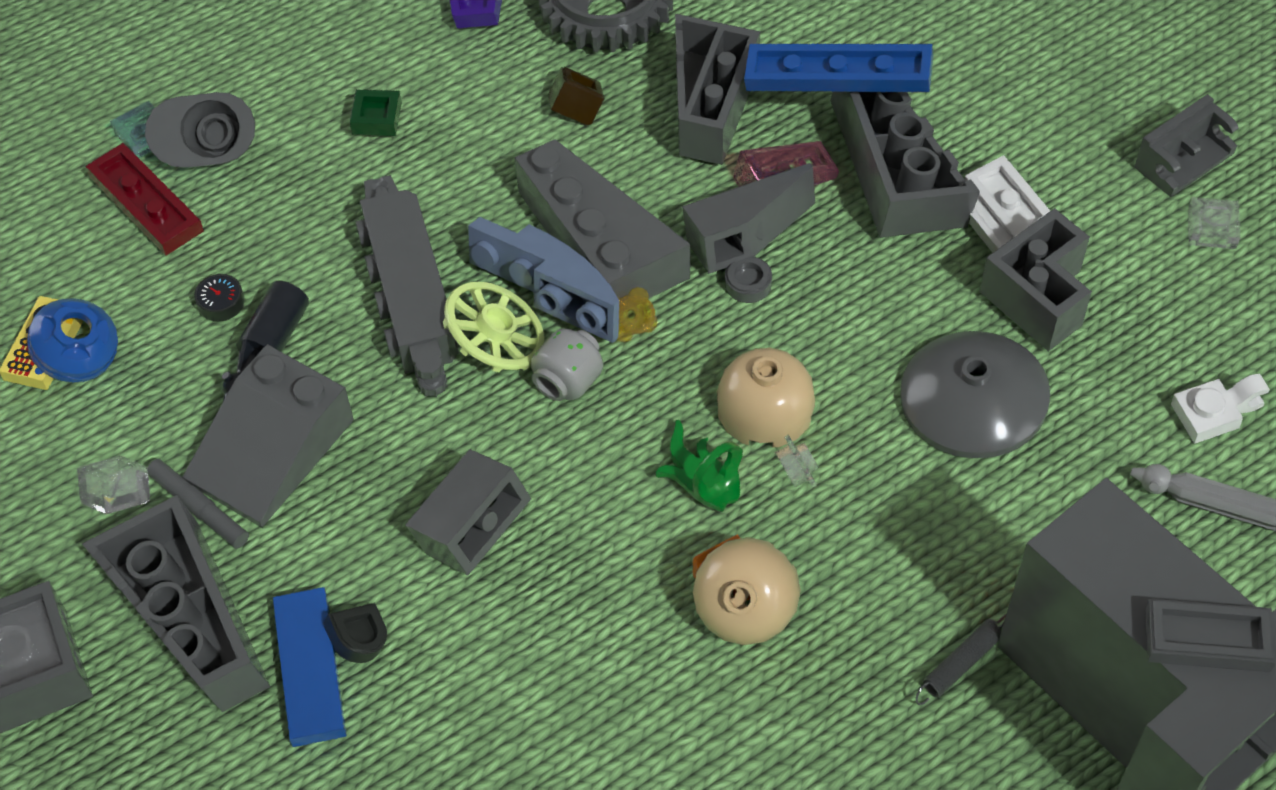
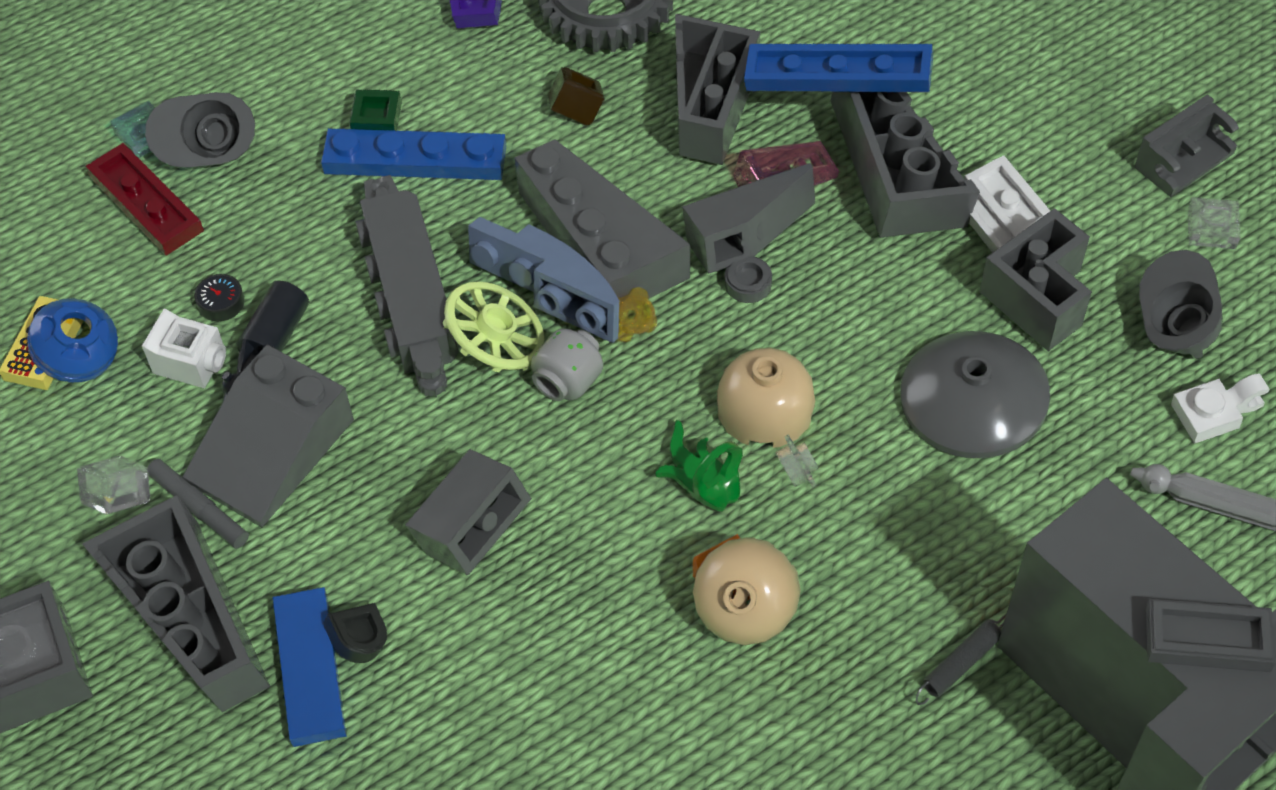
none -> white window [142,309,226,389]
none -> blue plate [321,128,506,180]
none -> dark grey piece [1139,250,1223,359]

